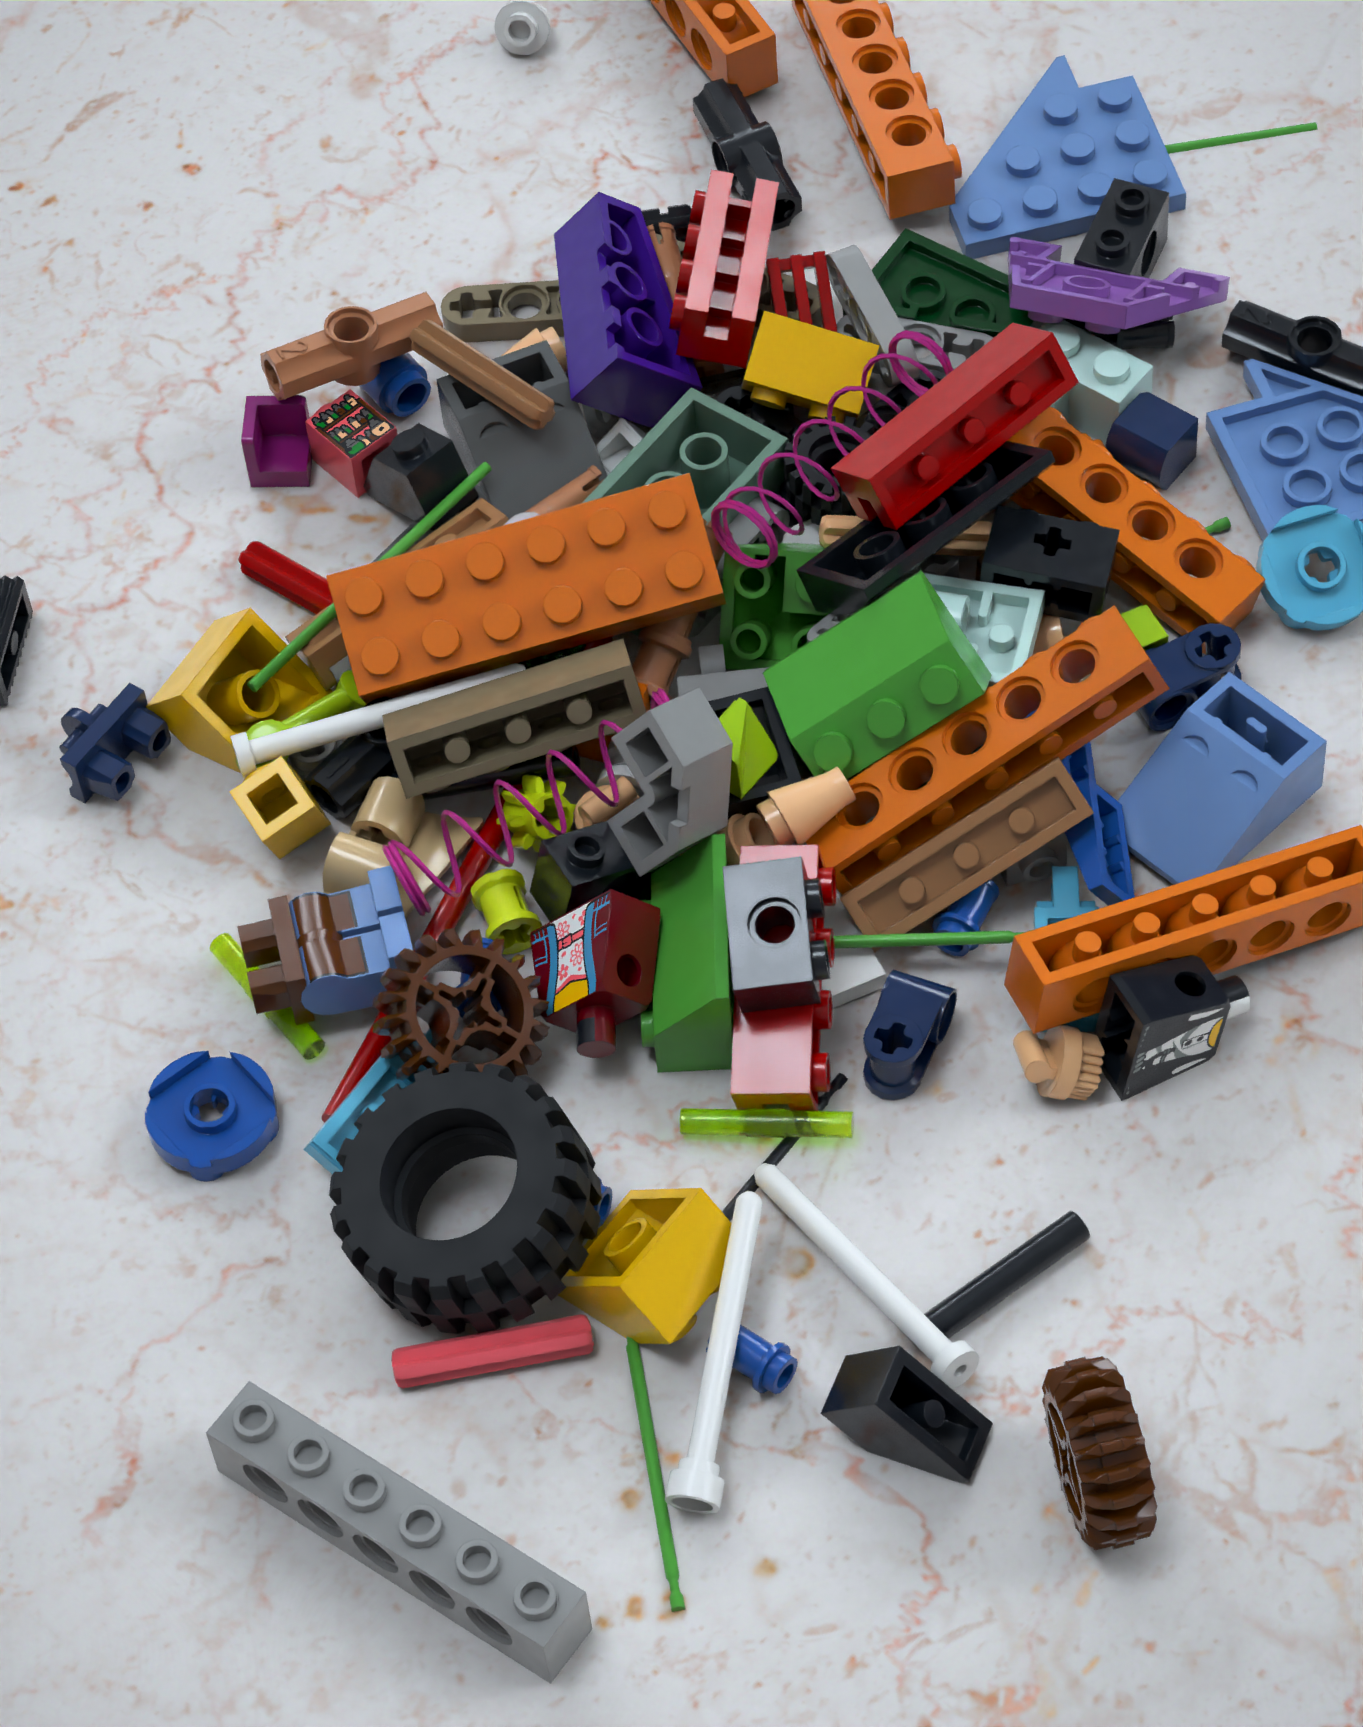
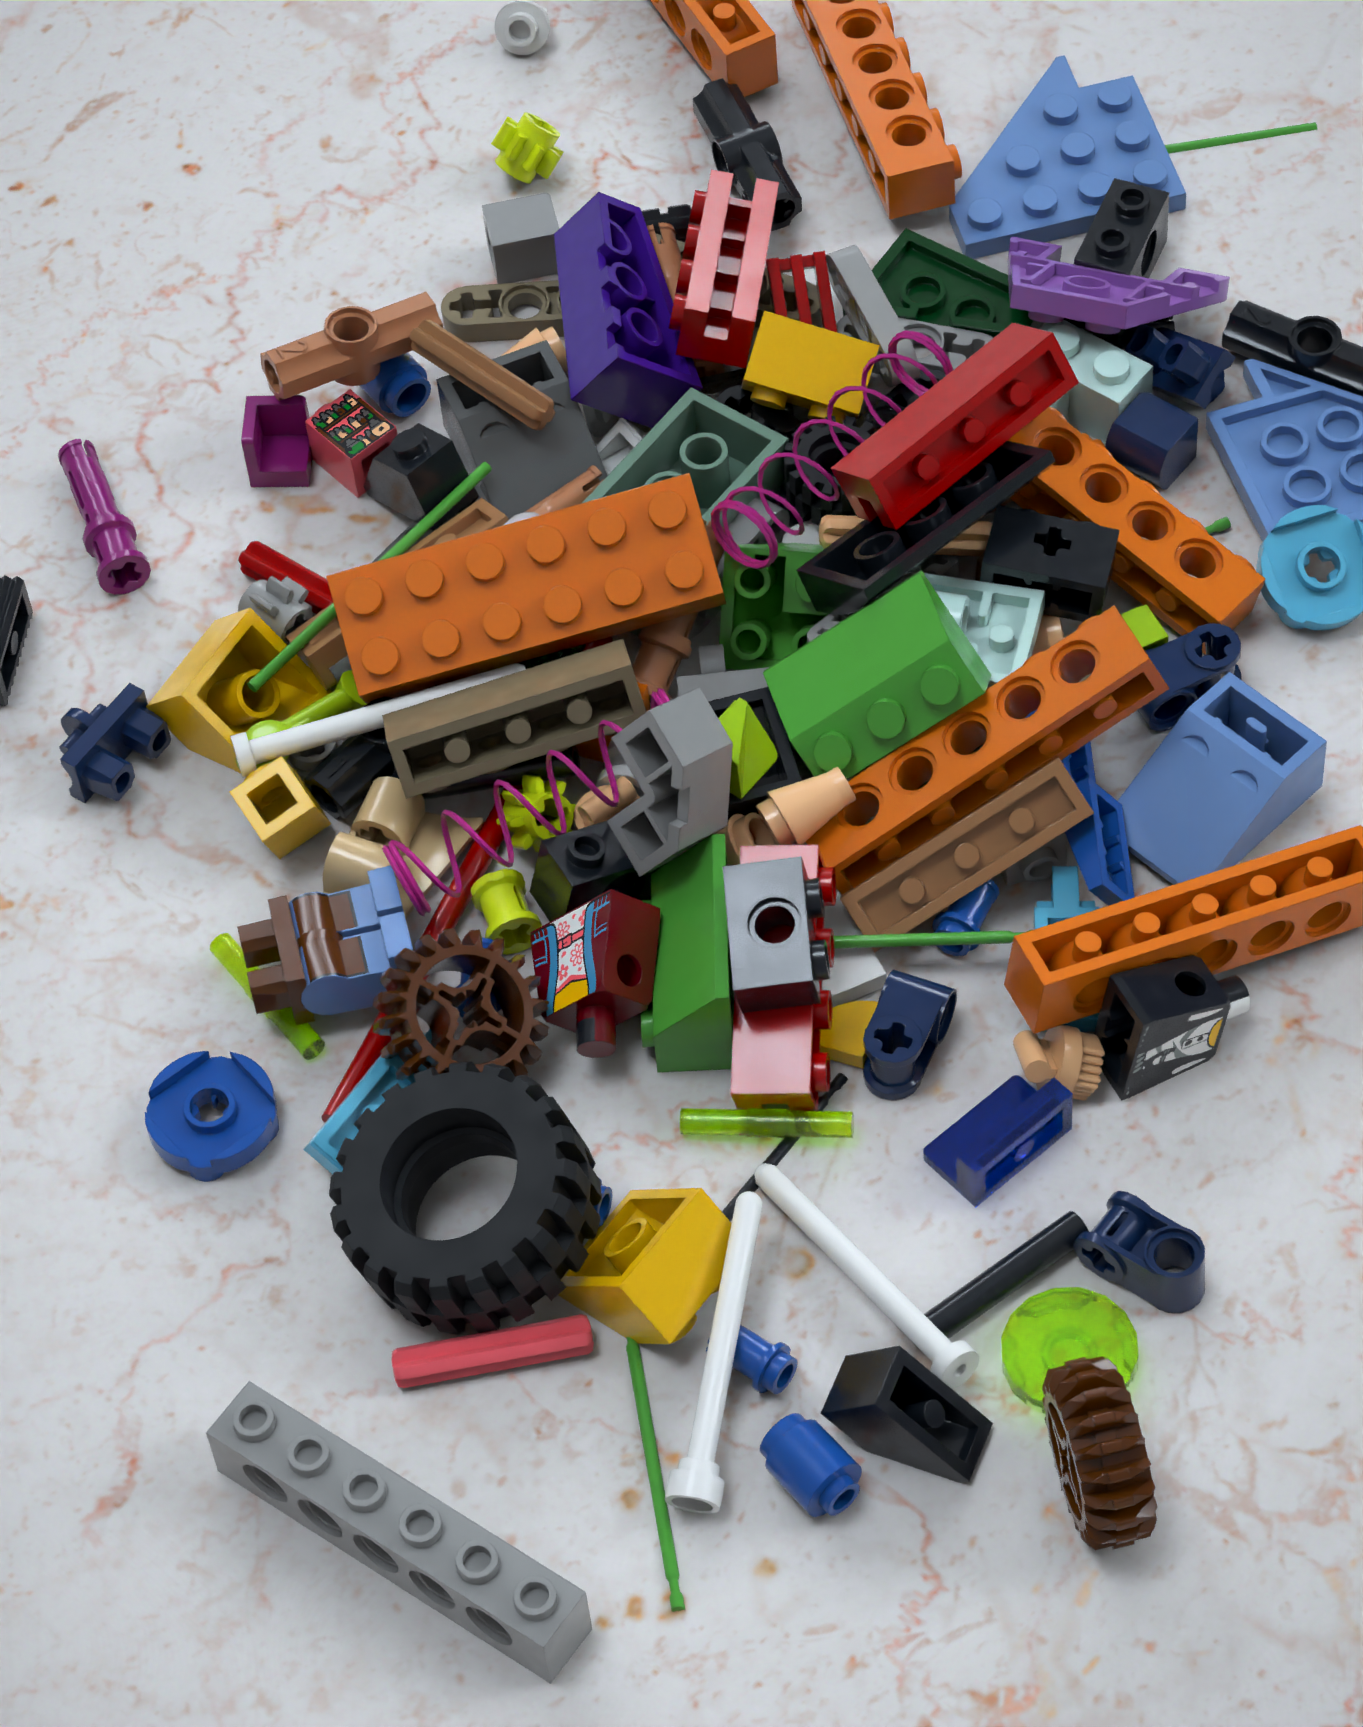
none -> magenta pin [58,439,151,595]
none -> light grey gear [238,576,313,645]
none -> light grey panel [482,193,559,284]
none -> neon yellow gear [491,112,564,184]
none -> blue brick [760,1413,862,1517]
none -> yellow tile [820,1001,878,1069]
none -> clear blue panel [923,1075,1073,1208]
none -> clear neon green tile [1001,1287,1138,1414]
none -> dark blue piece [1073,1191,1205,1313]
none -> dark blue hips [1124,324,1236,409]

